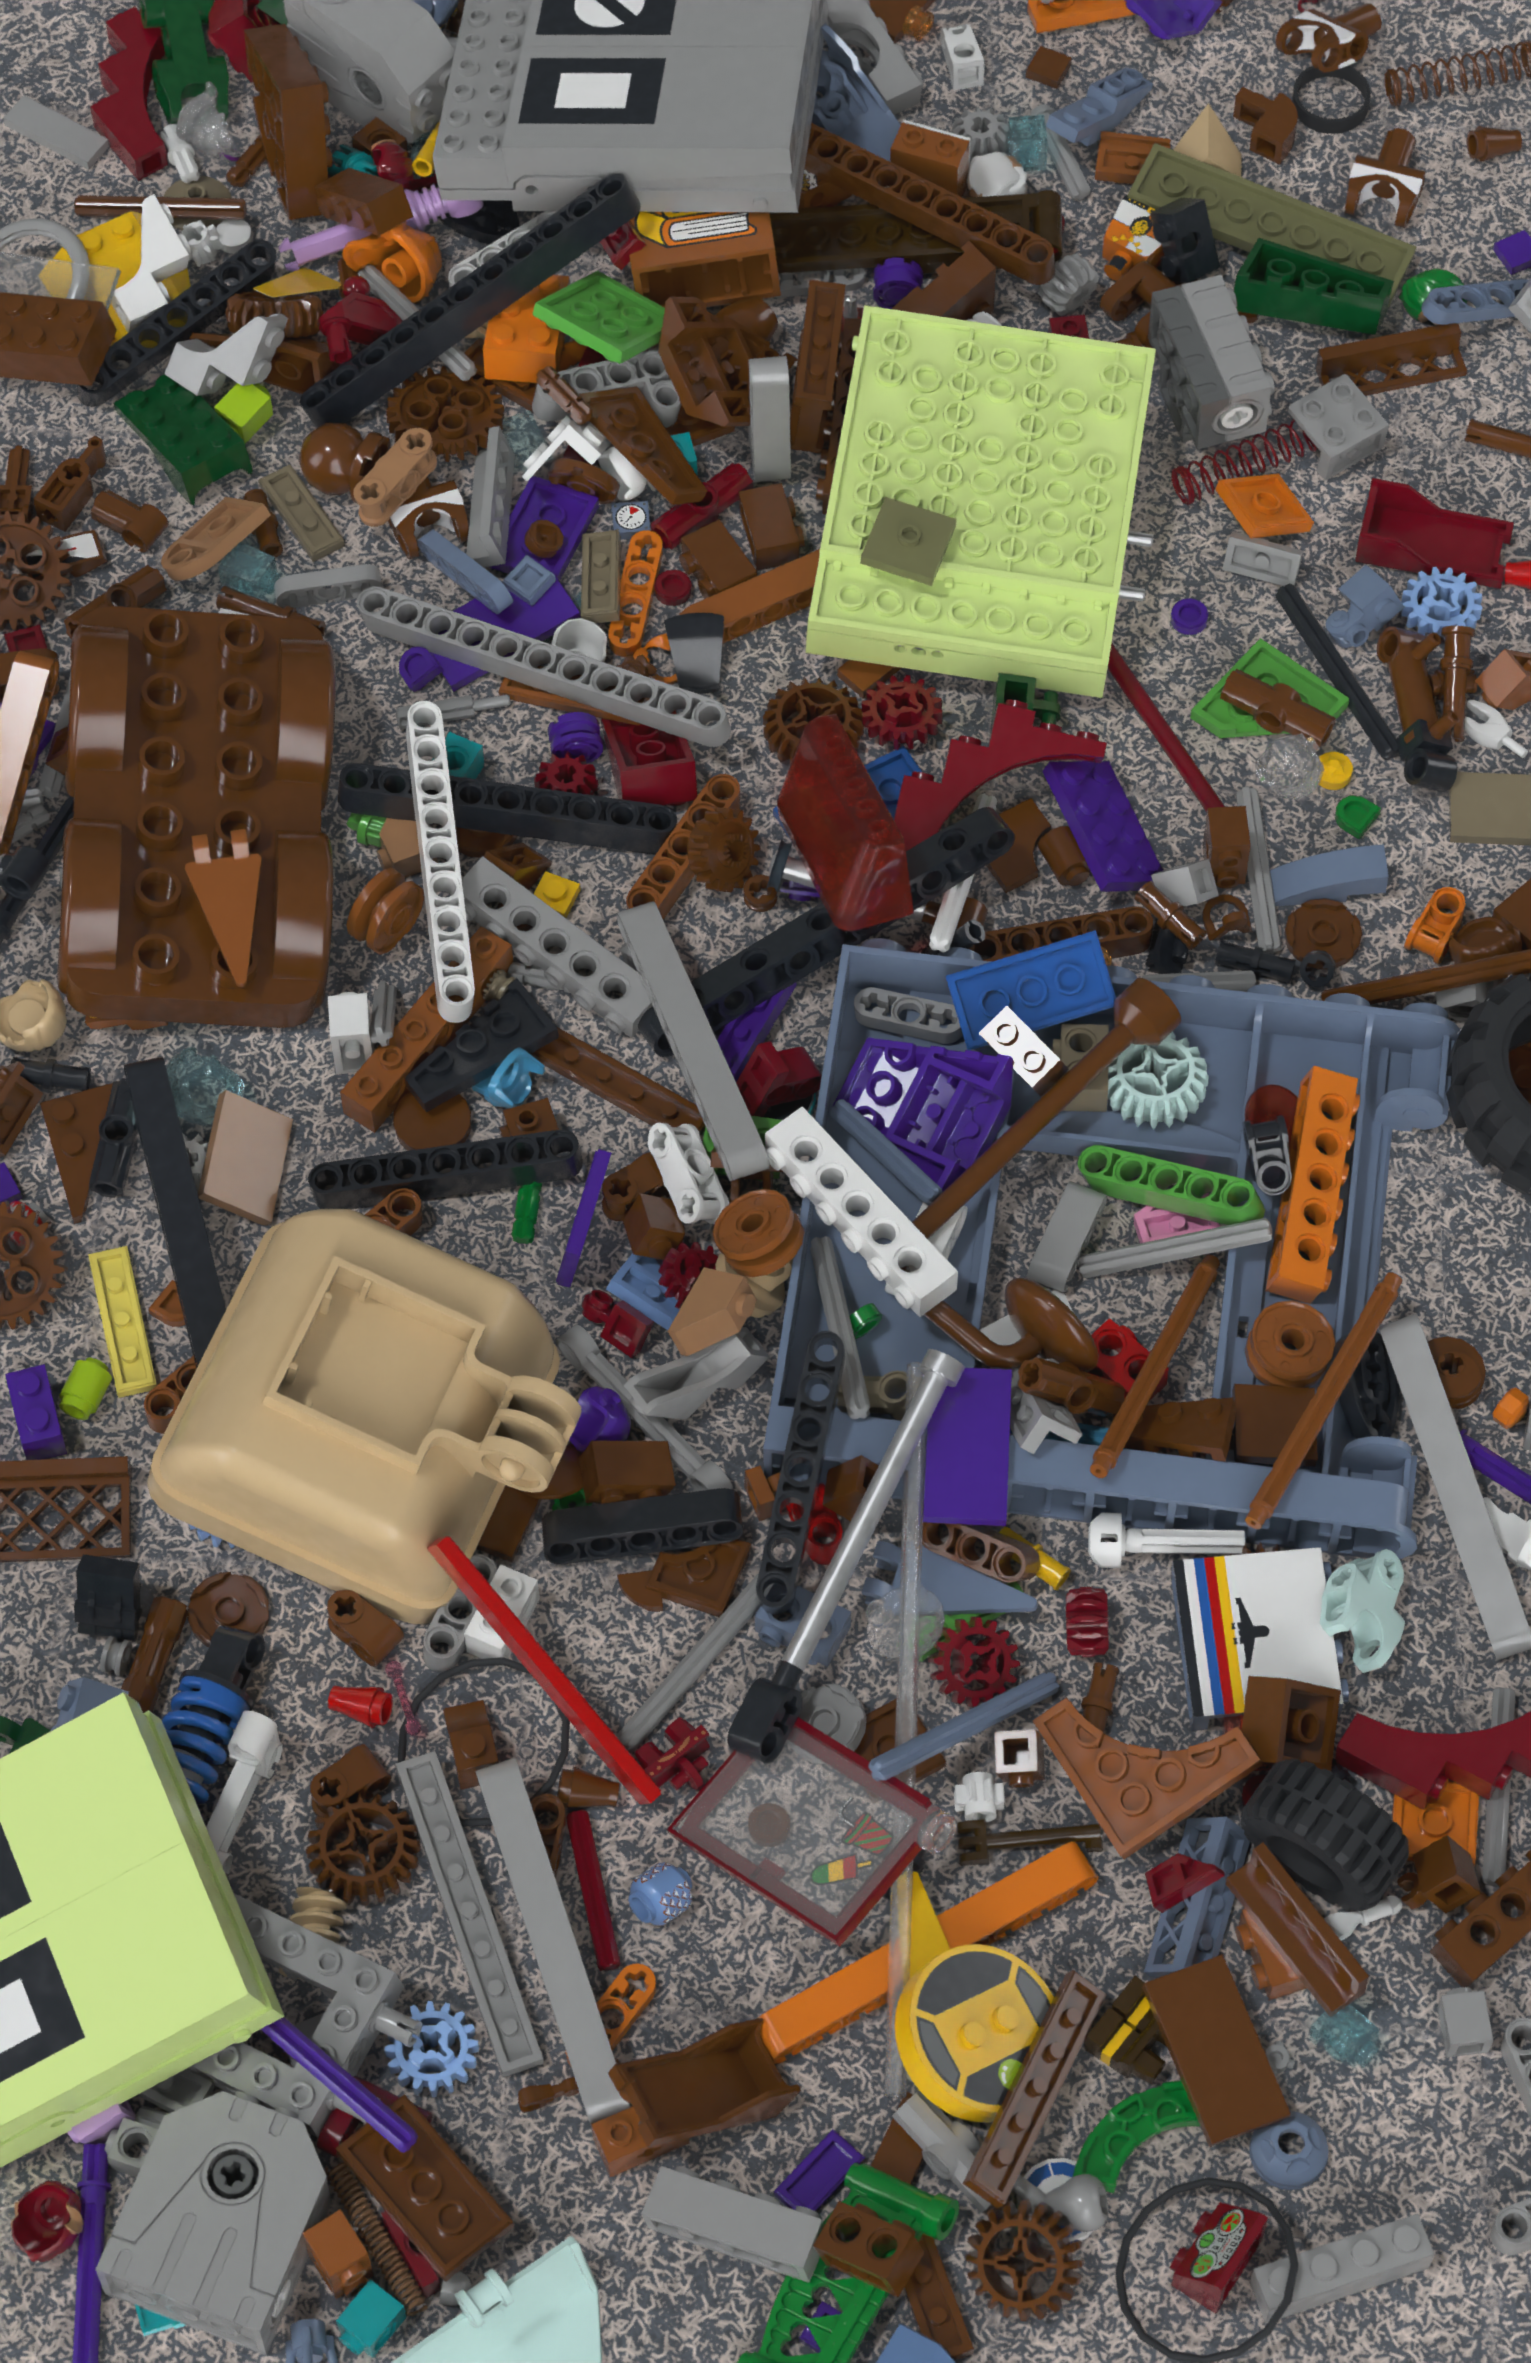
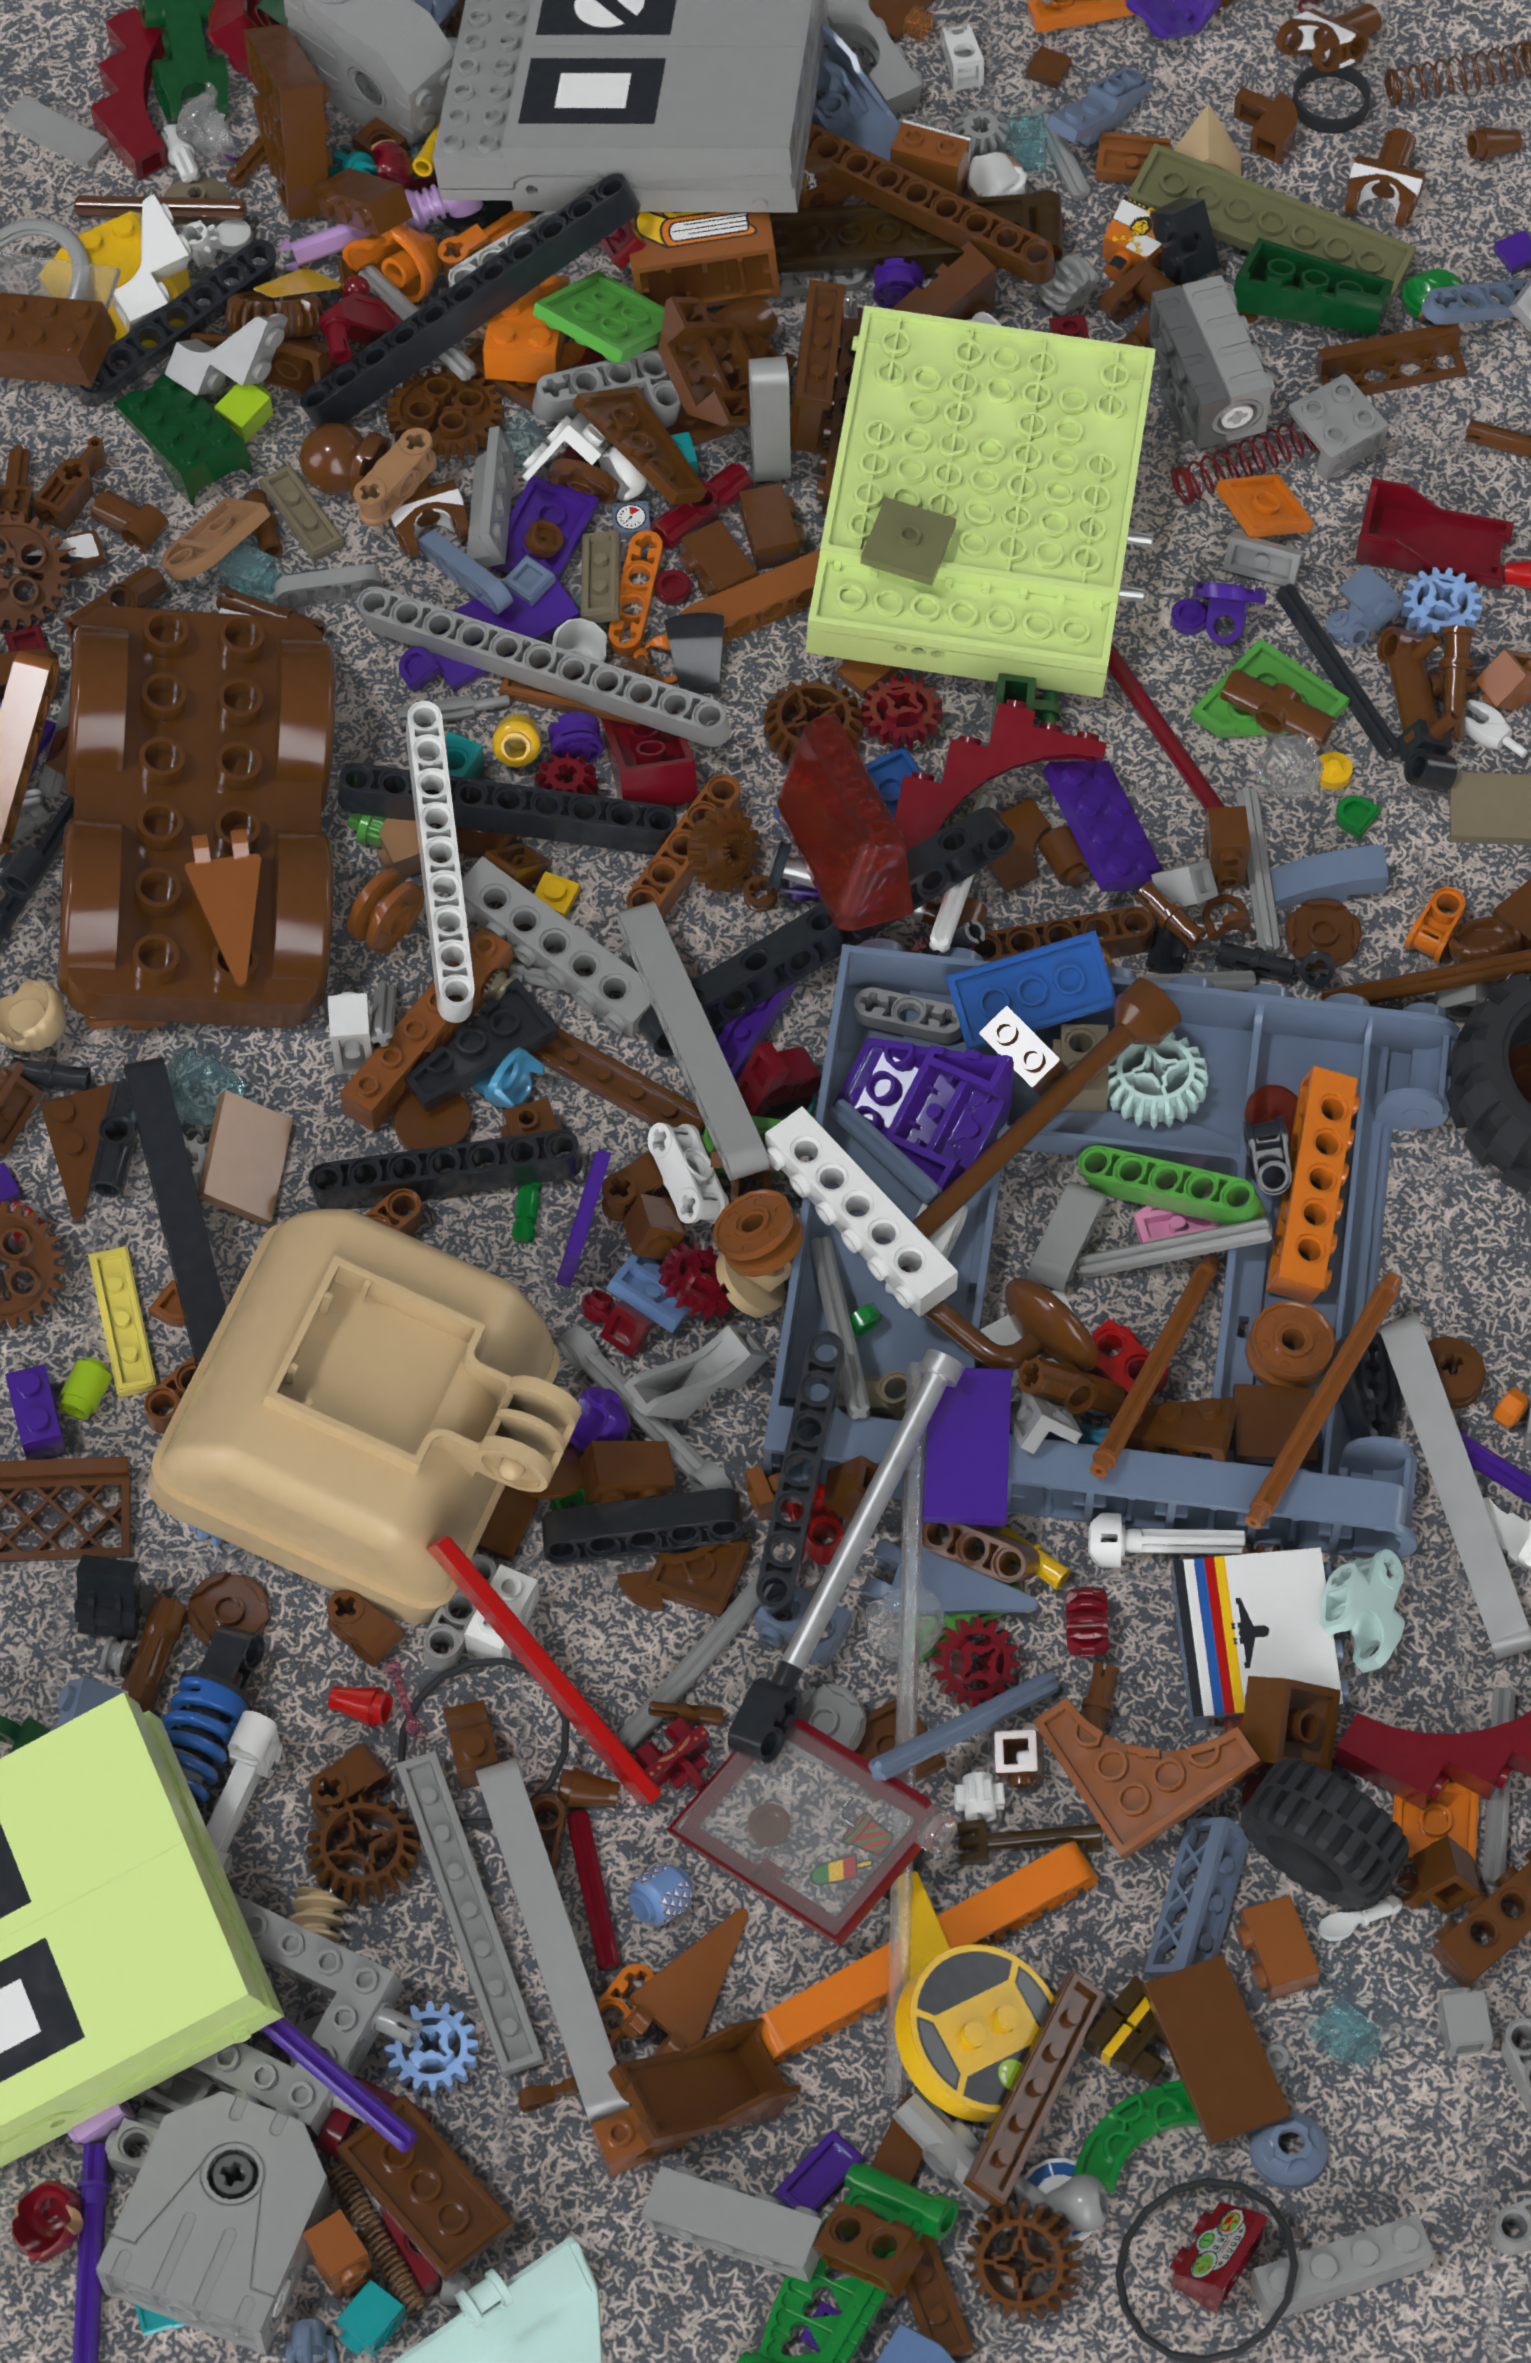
reddish brown axle [537,366,593,425] -> none
medium nougat slope [668,1267,757,1356] -> none
dark red tile [1145,1853,1225,1913] -> none
reddish brown fence [1225,1842,1369,2017] -> none
none -> orange connector [438,210,533,277]
none -> yellow head [492,714,542,768]
none -> dark orange flag [618,1908,748,2057]
none -> reddish brown pin [648,1701,724,1726]
none -> dark purple tile [1192,581,1267,645]

